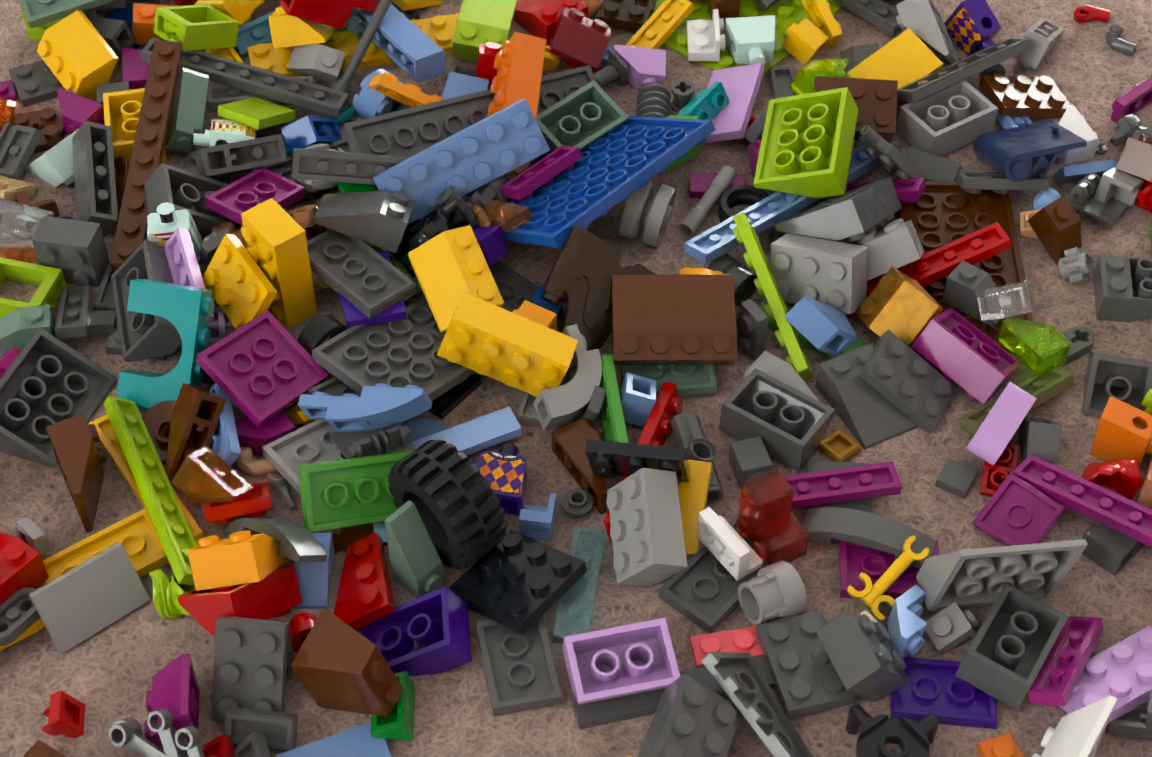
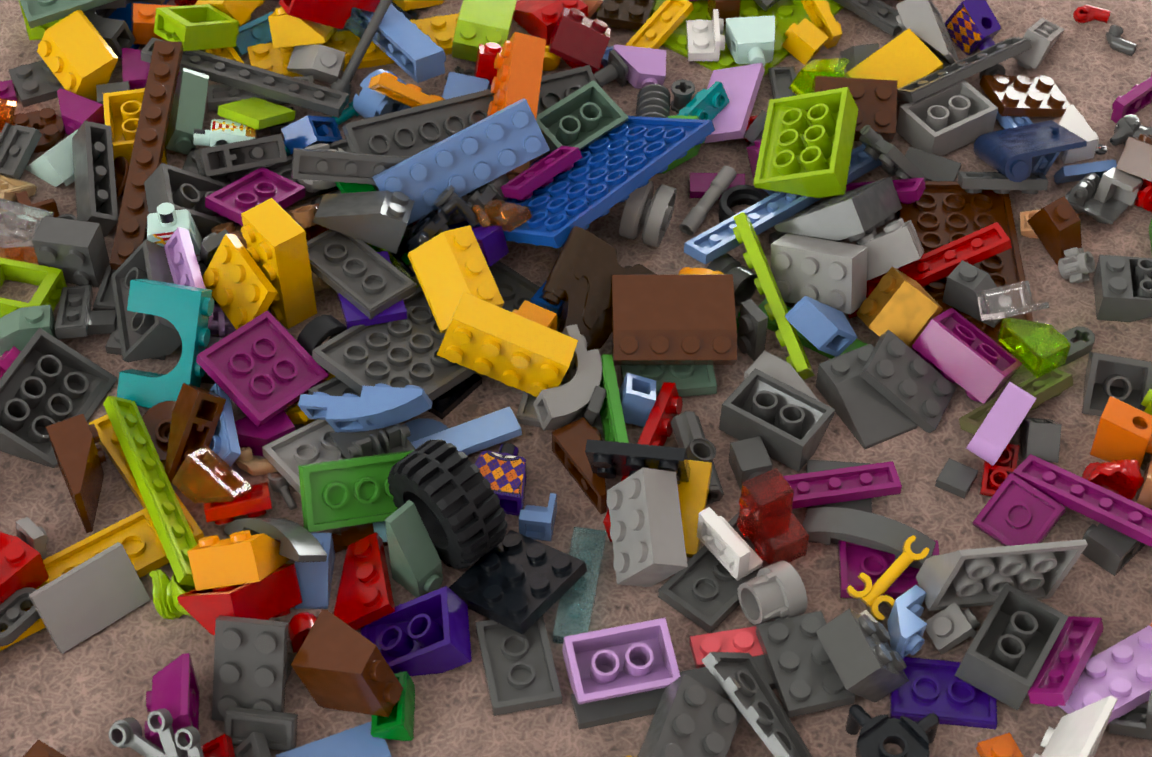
red tile [42,690,85,739] -> none
dark grey plate [561,489,594,518] -> none
pearl gold tile [817,428,862,462] -> none
light blue plate [1033,187,1061,210] -> none

